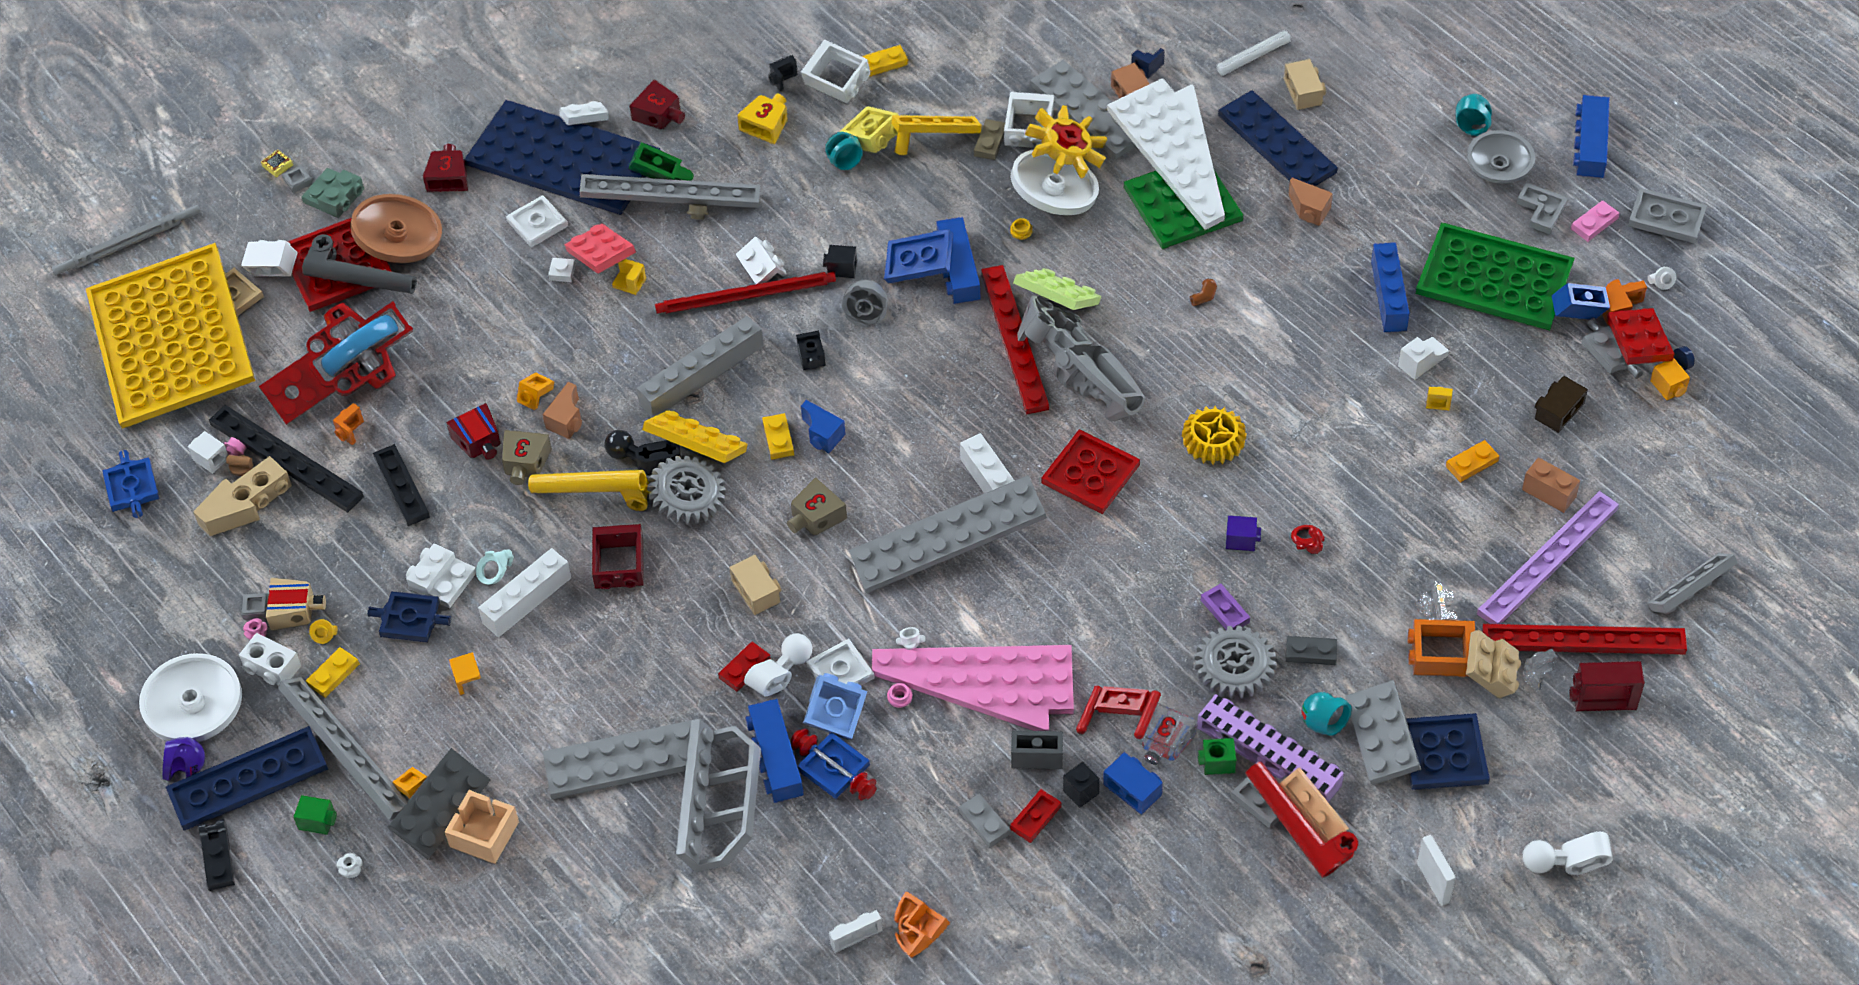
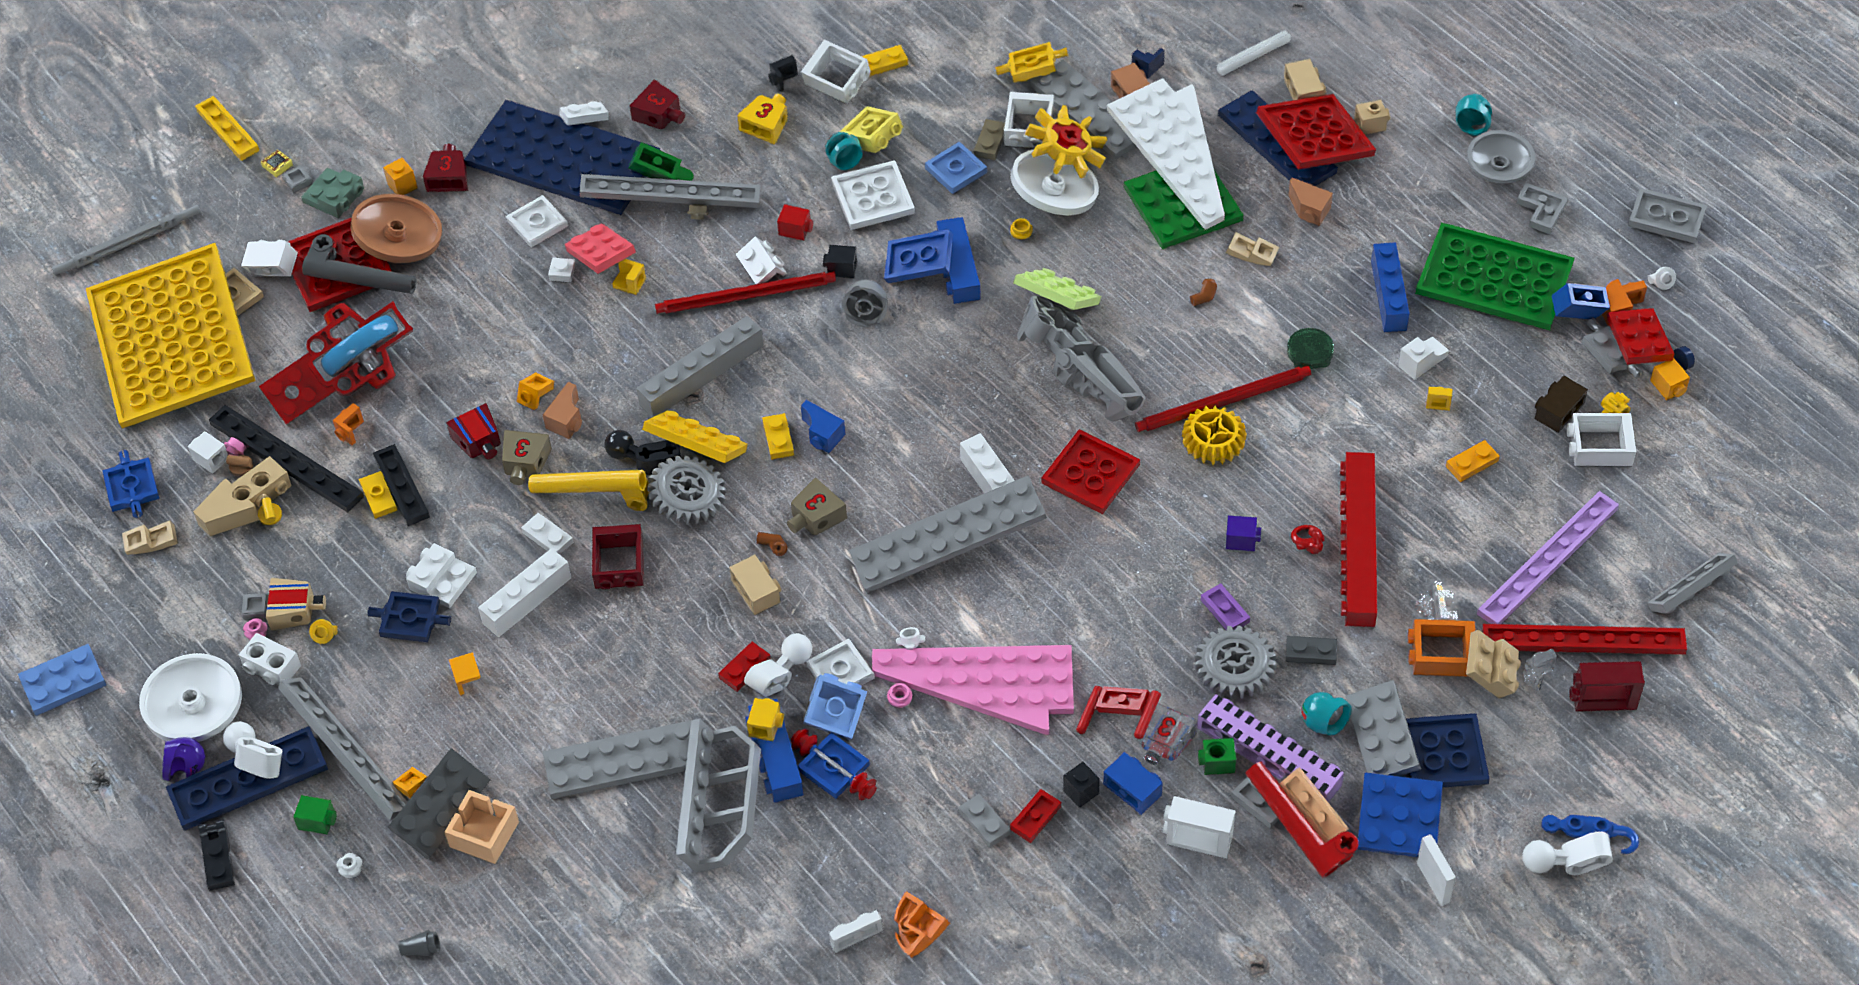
yellow plate [305,647,360,698] -> none
light aqua piece [476,549,514,585] -> none
black brick [796,330,826,370] -> none
yellow piece [891,115,982,155] -> none
red plate [981,265,1049,415] -> none
dark grey brick [1011,730,1063,769] -> none
nougat brick [1522,457,1580,513] -> none
bright pink plate [1571,200,1620,242] -> none
blue brick [1573,95,1610,178] -> none
none -> medium blue plate [18,644,107,716]
none -> tan slope [122,520,178,555]
none -> yellow plate [195,96,260,161]
none -> white beam [223,721,282,778]
none -> yellow plate [258,497,282,525]
none -> yellow plate [359,471,398,519]
none -> light orange brick [383,157,418,195]
none -> dark grey cone [399,930,440,956]
none -> white plate [521,513,574,555]
none -> yellow brick [747,698,784,741]
none -> dark orange arm [757,532,787,556]
none -> red brick [777,204,813,241]
none -> white plate [831,160,915,230]
none -> medium blue plate [925,142,987,194]
none -> yellow plate [995,42,1069,83]
none -> red piece [1135,366,1311,432]
none -> white window [1163,796,1235,858]
none -> tan slope [1226,232,1279,266]
none -> red plate [1256,94,1376,170]
none -> clear green tile [1287,328,1334,369]
none -> red brick [1340,452,1377,627]
none -> tan brick [1354,100,1390,134]
none -> blue plate [1357,772,1443,857]
none -> blue piece [1541,815,1639,854]
none -> white window [1567,413,1636,466]
none -> yellow gear [1601,392,1631,413]

